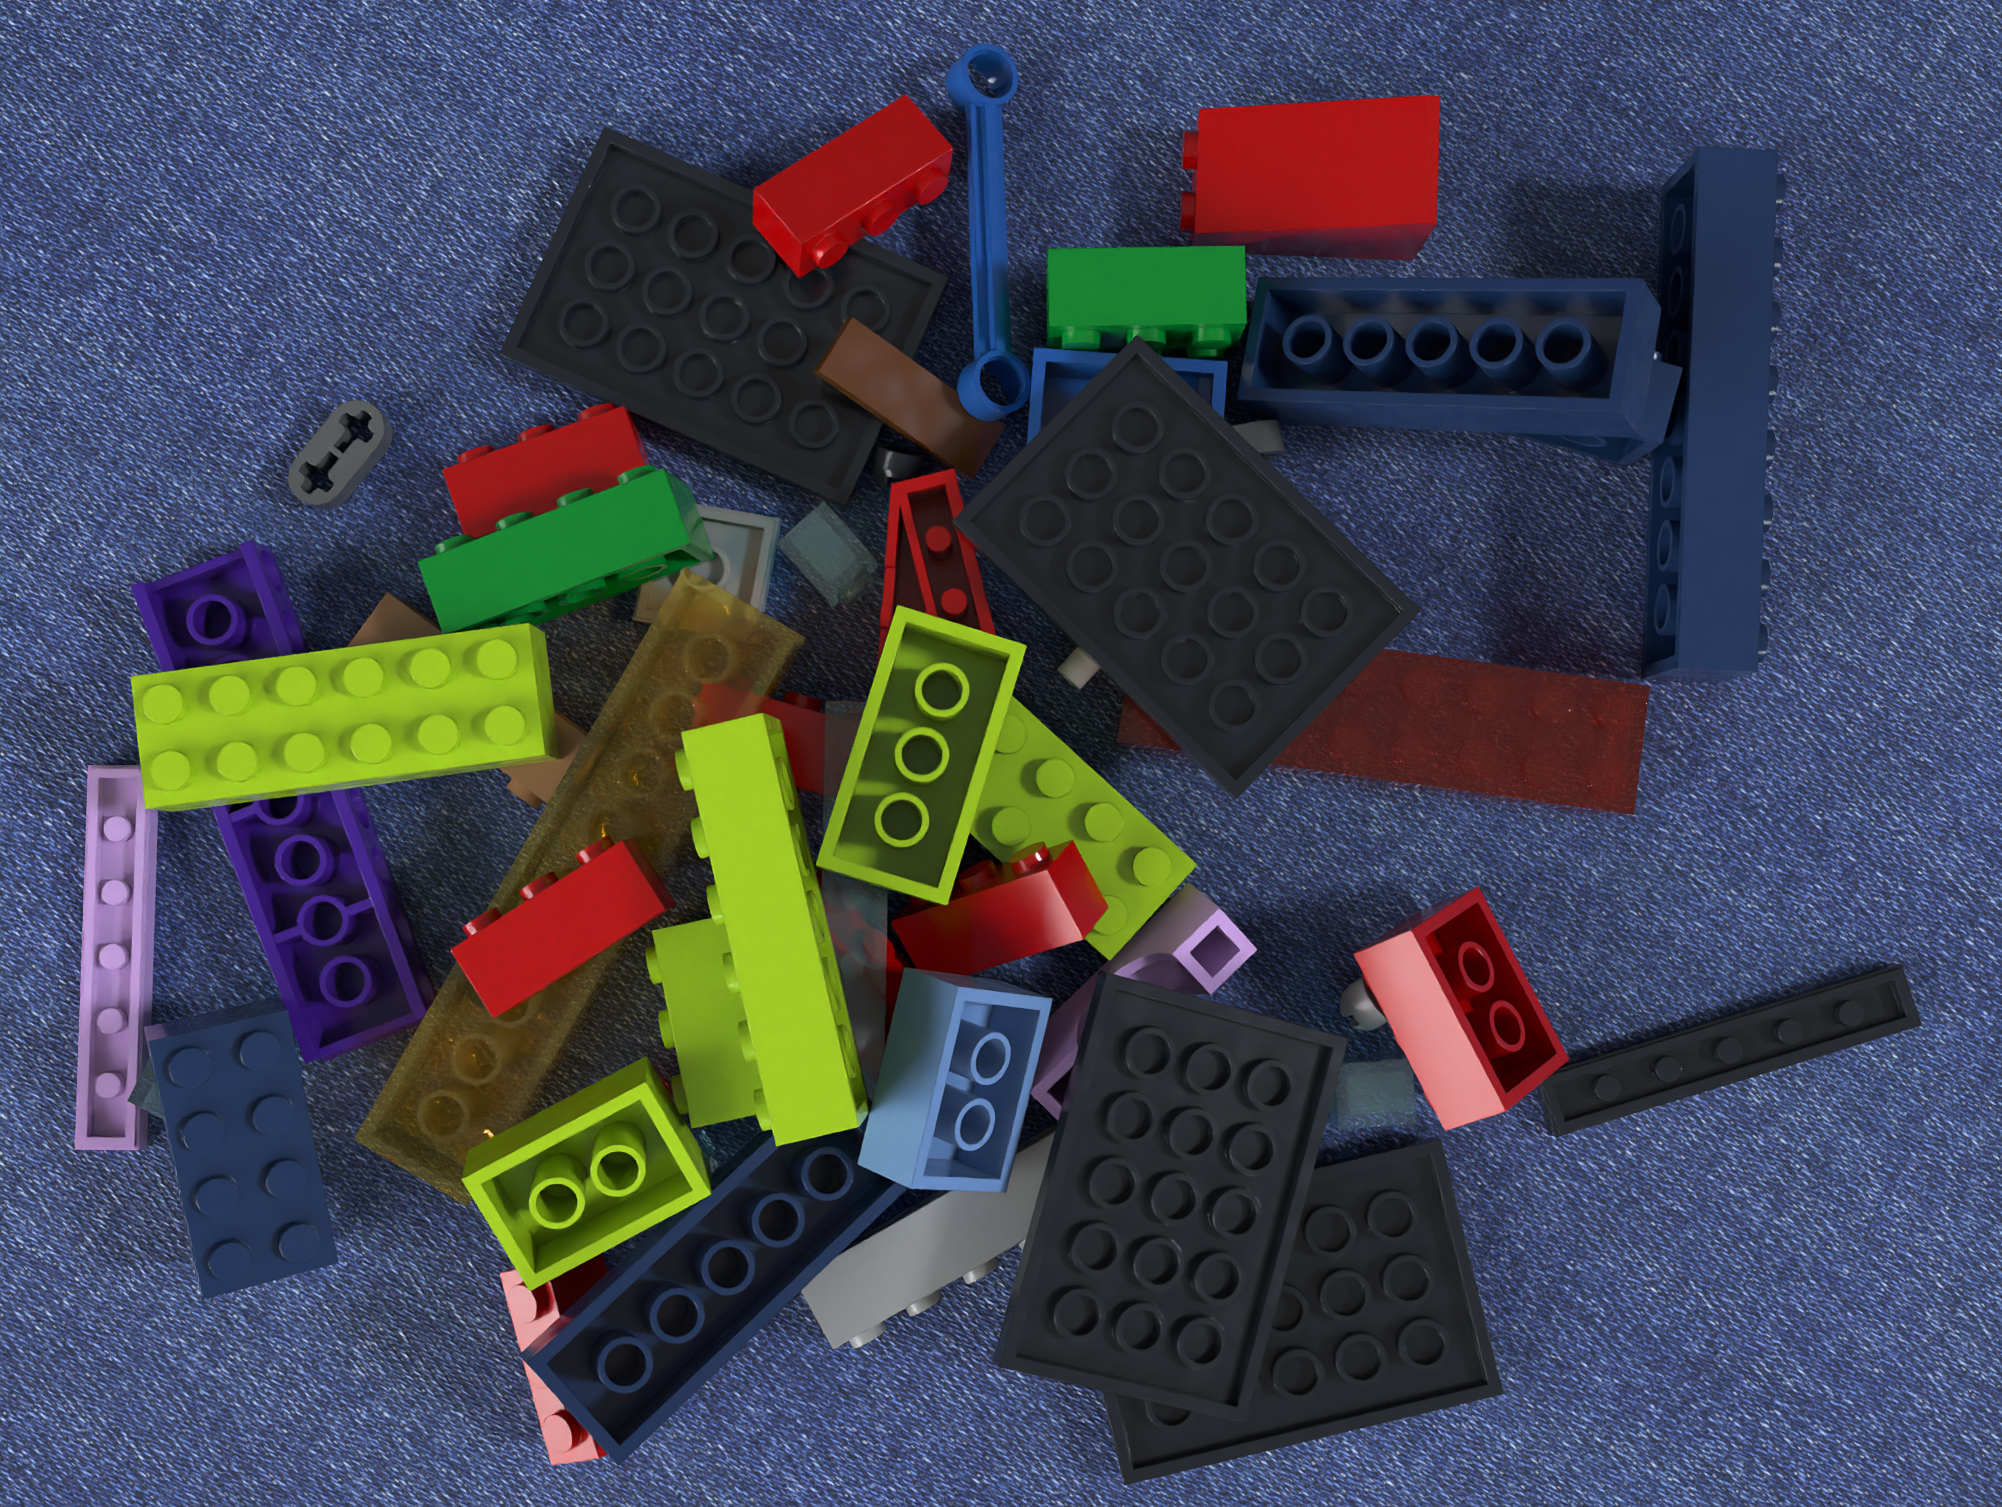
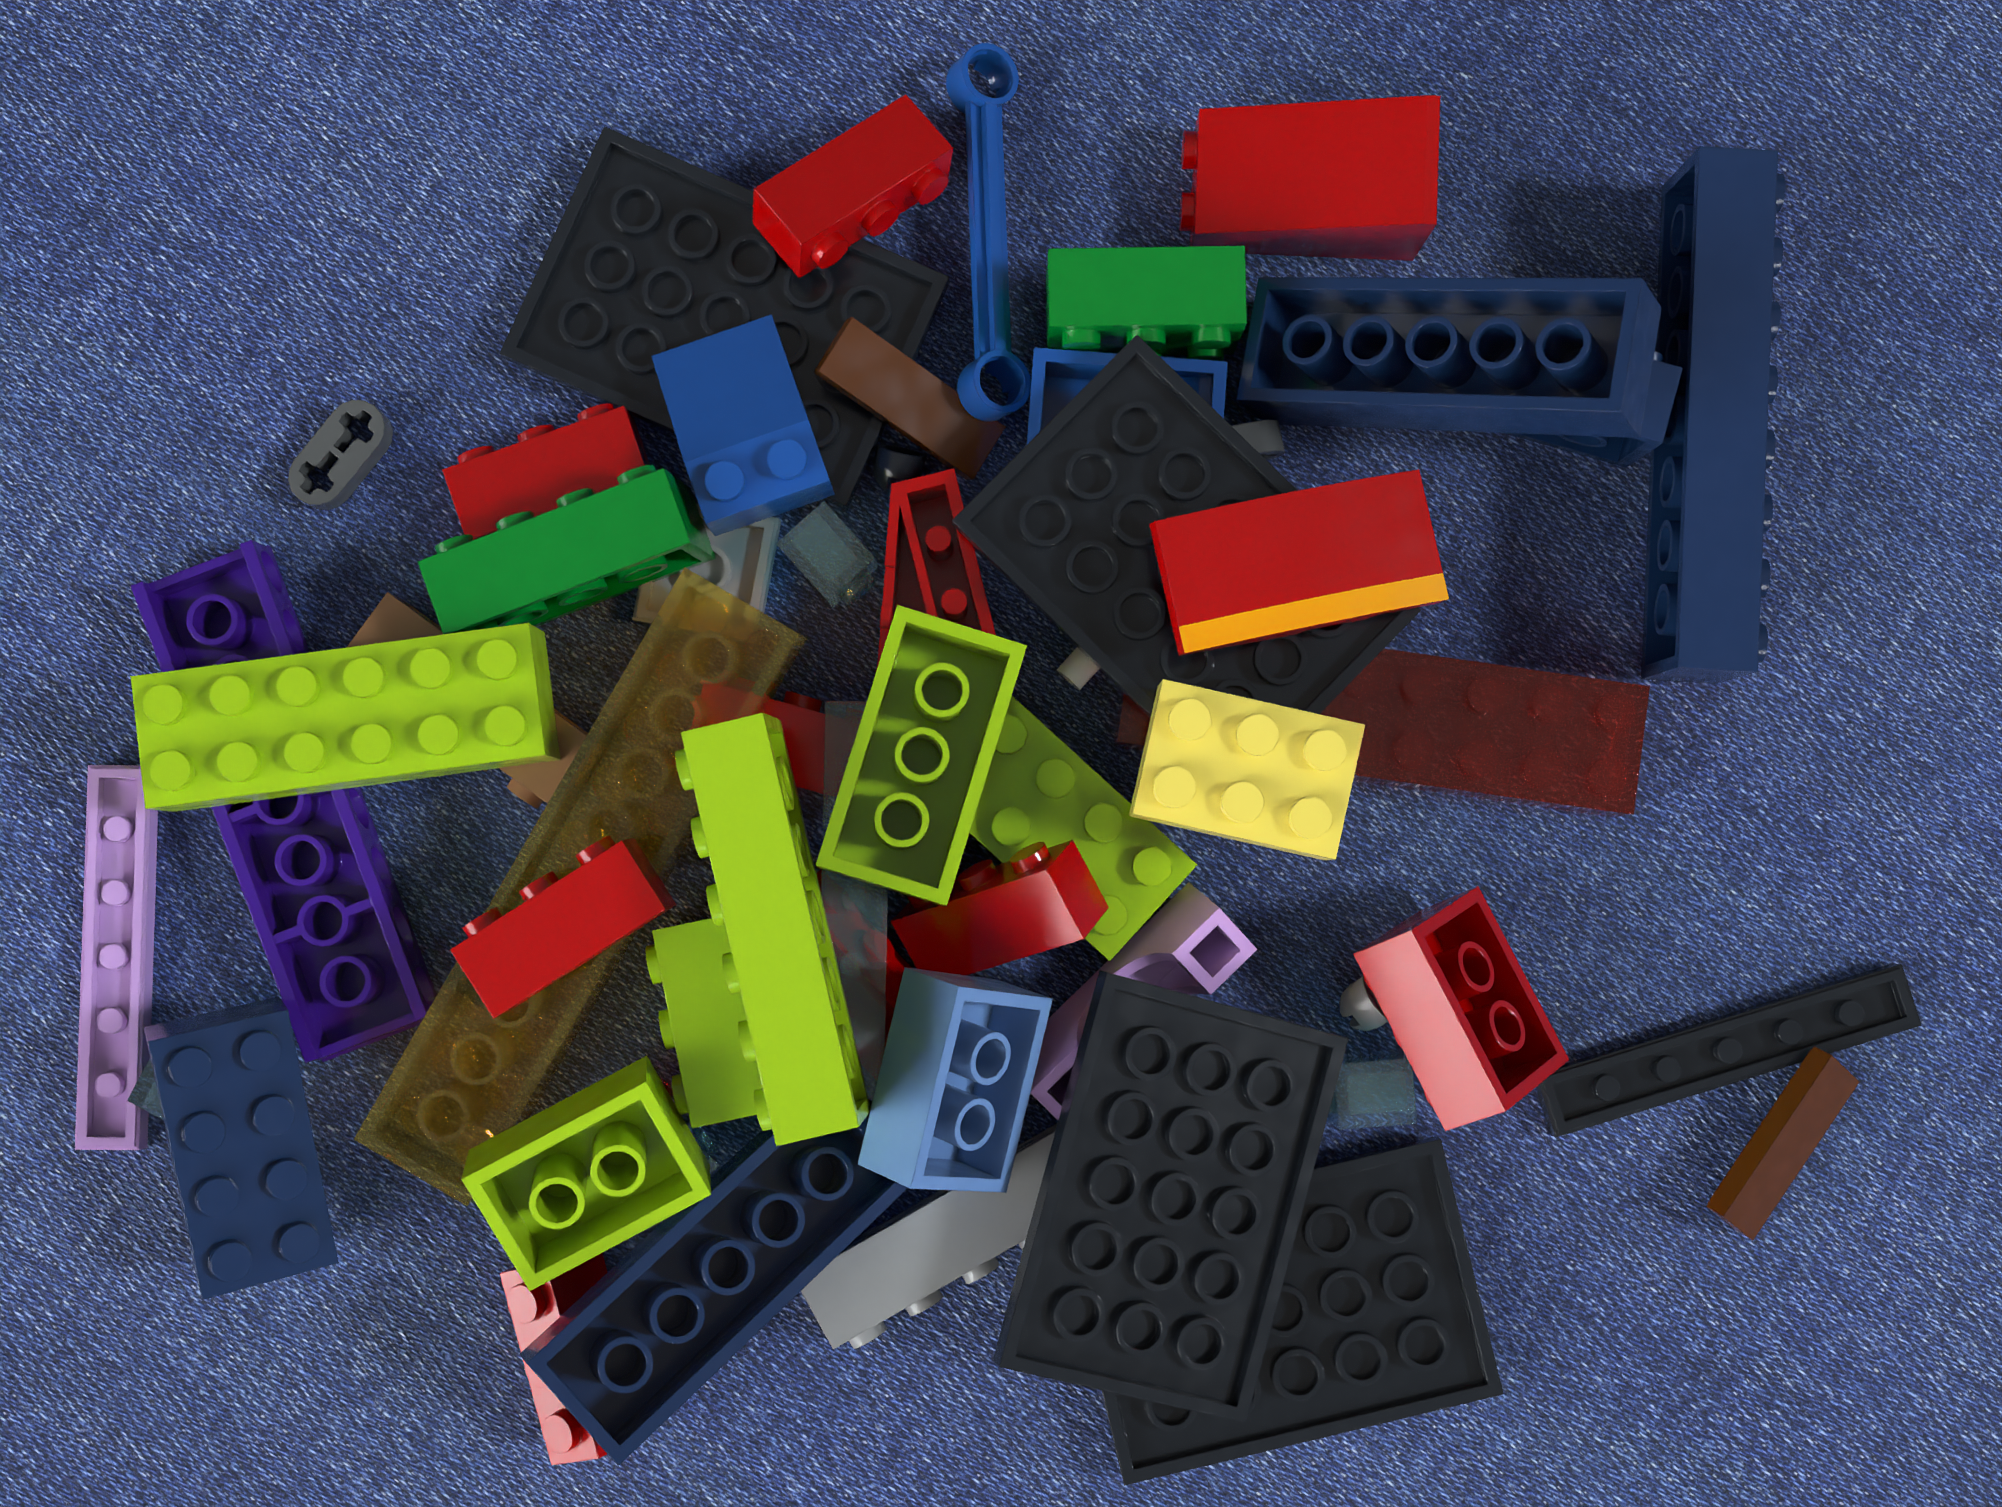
none -> blue slope [651,314,835,536]
none -> light yellow brick [1129,679,1365,860]
none -> red slope [1149,469,1449,656]
none -> reddish brown tile [1706,1046,1860,1240]

